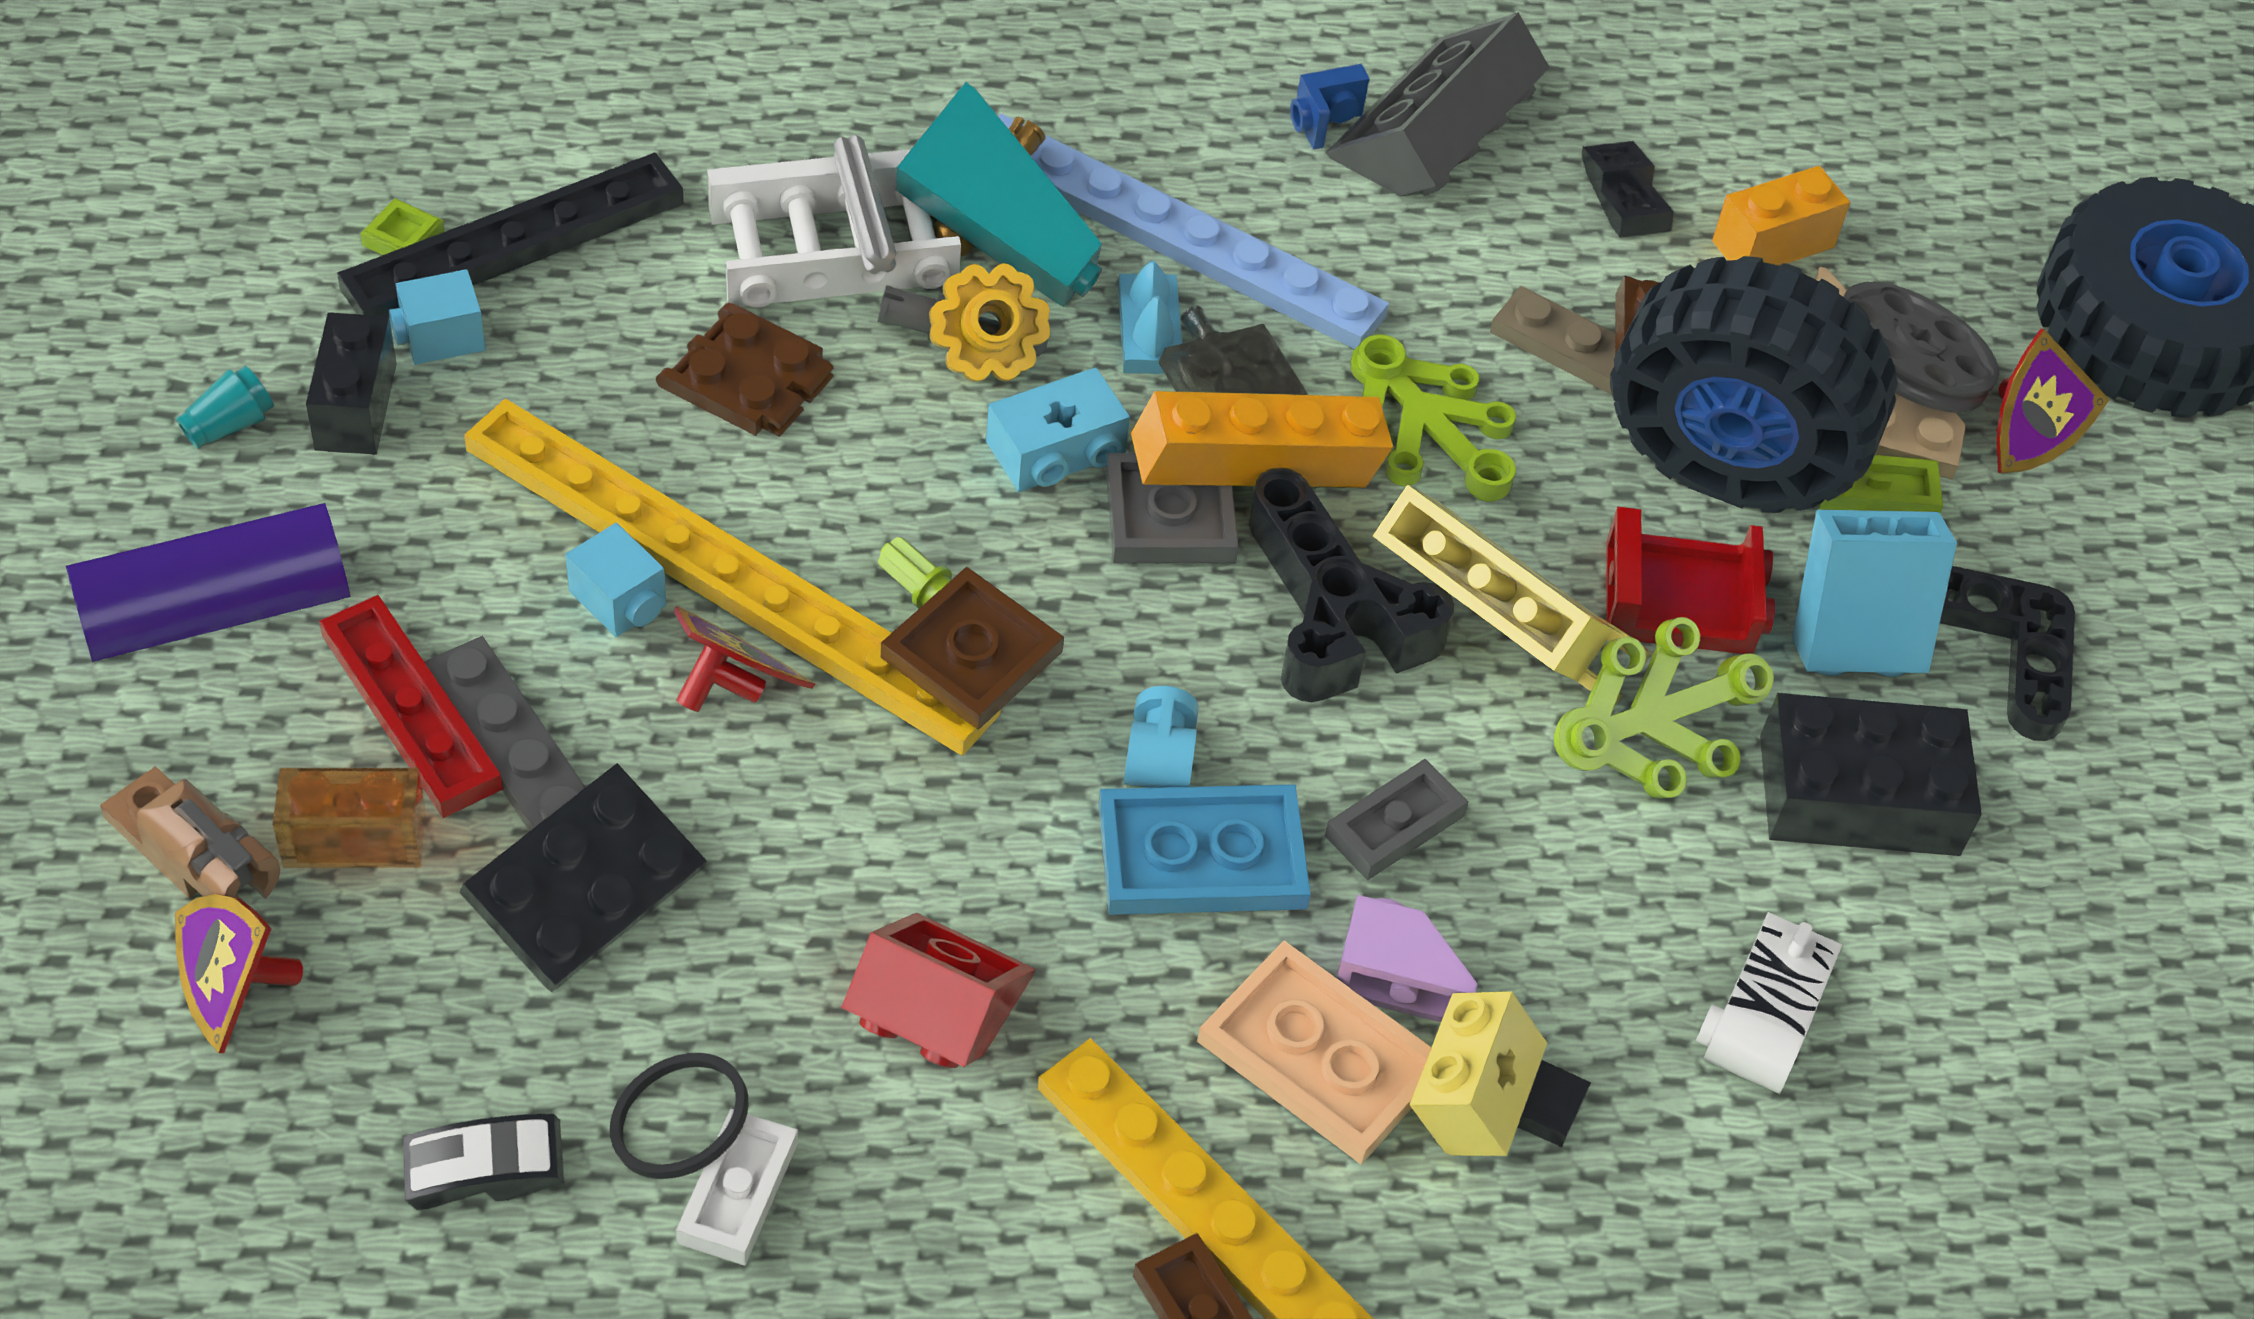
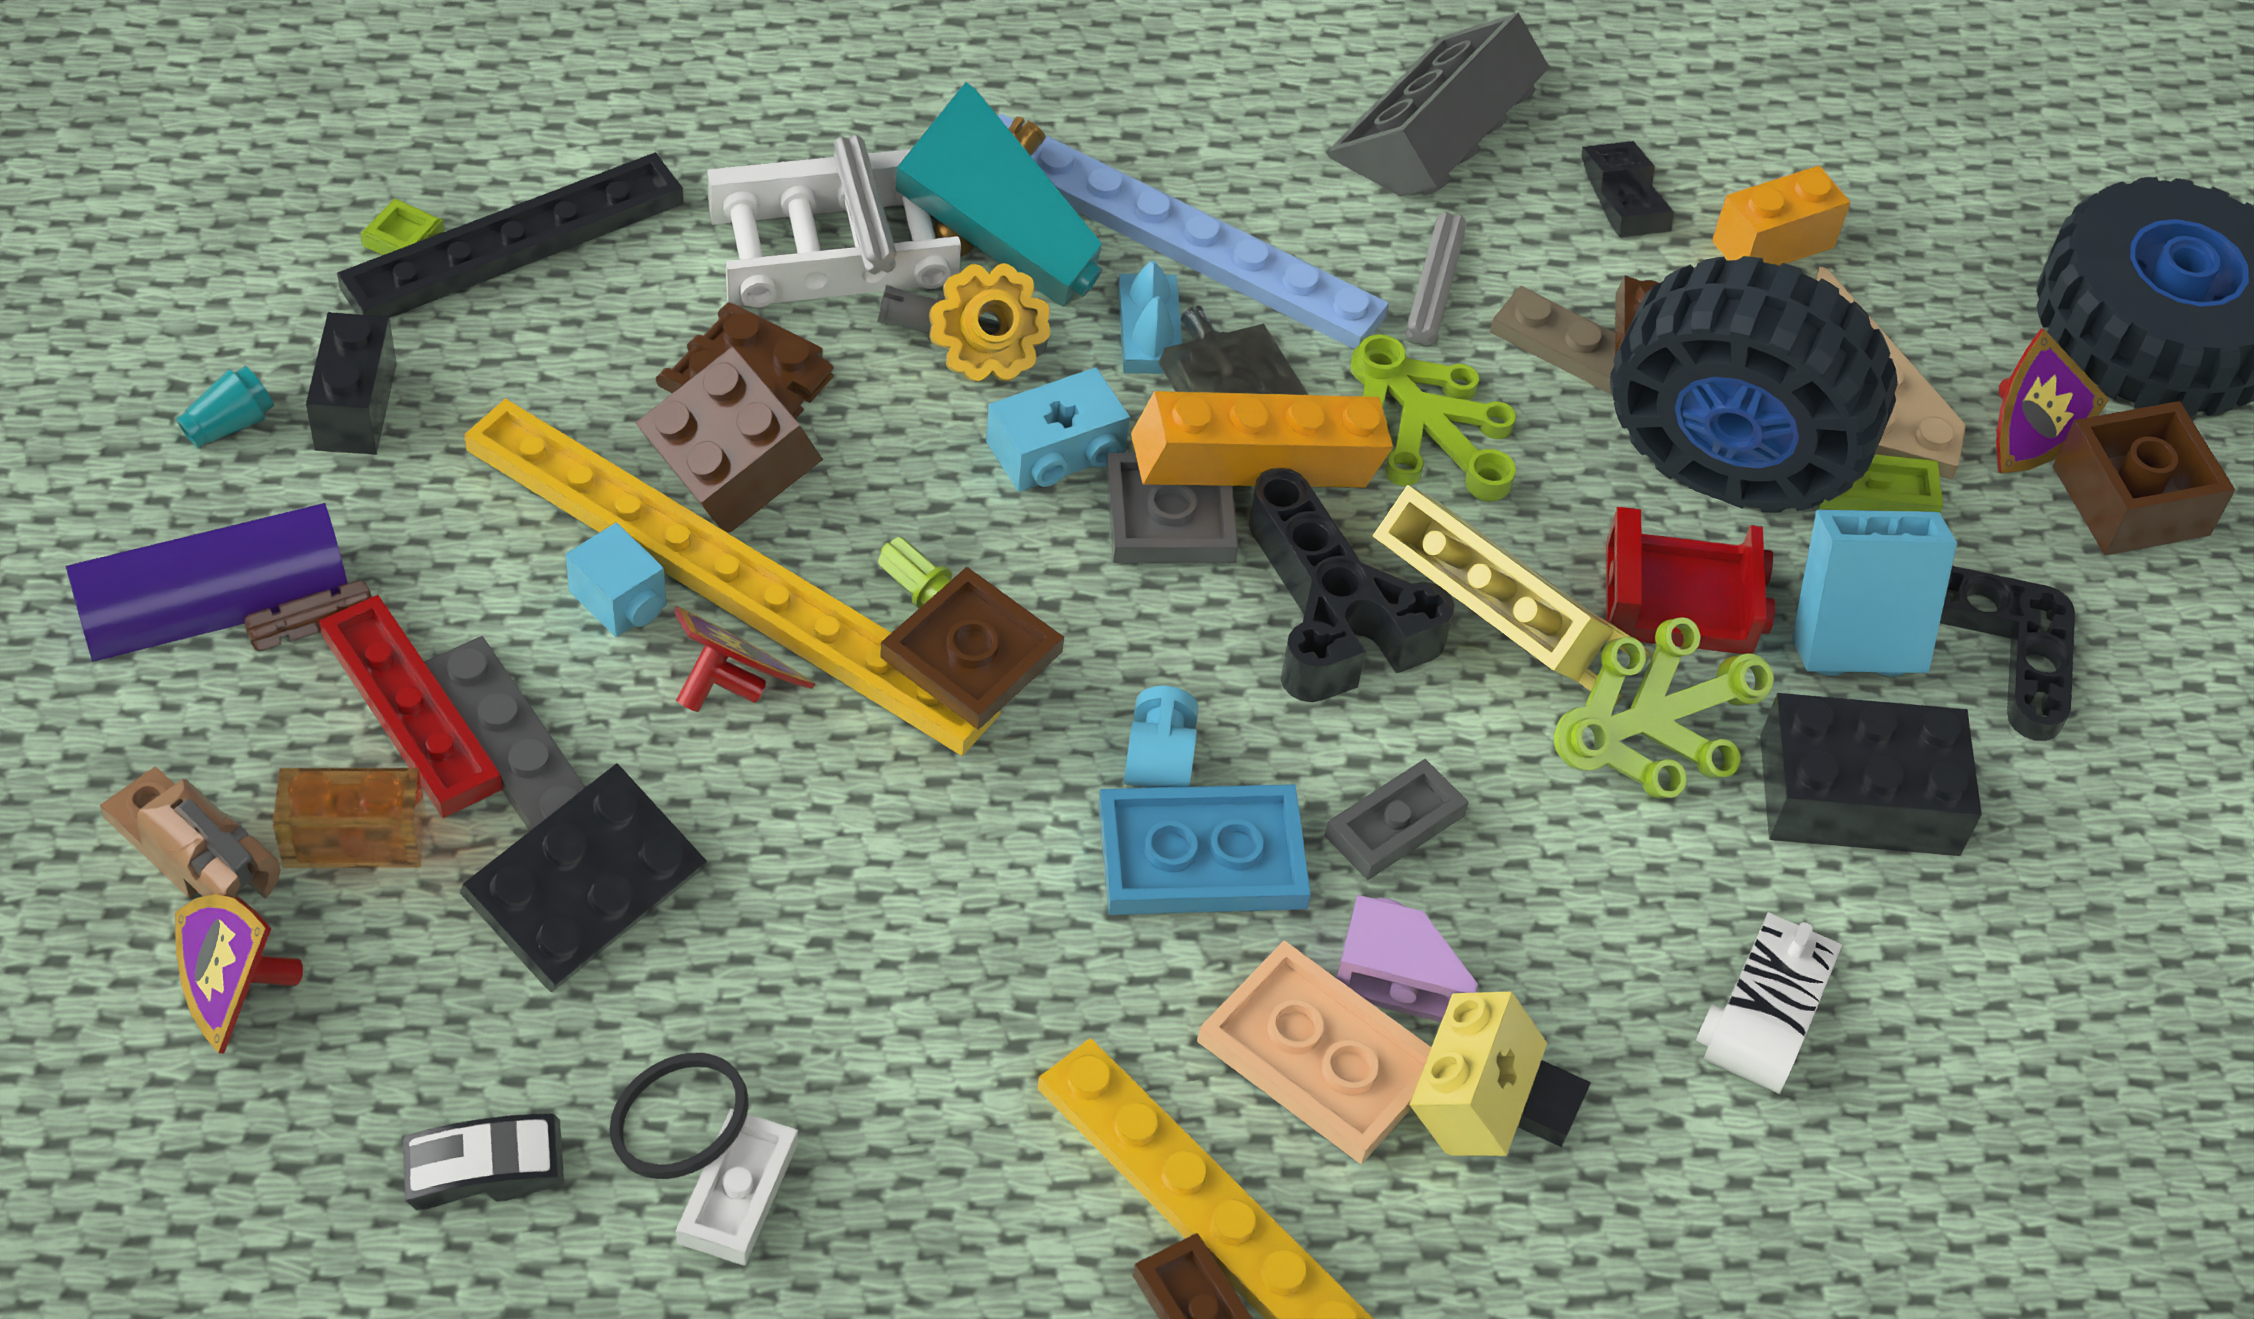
medium azure brick [389,269,486,365] -> none
slope [841,912,1036,1068] -> none
blue bracket [1290,64,1370,150] -> none
dark grey wedge [1843,282,1999,413] -> none
none -> reddish brown axle [244,580,372,651]
none -> brick [635,346,823,533]
none -> light grey axle [1405,211,1467,347]
none -> reddish brown brick [2052,401,2235,556]

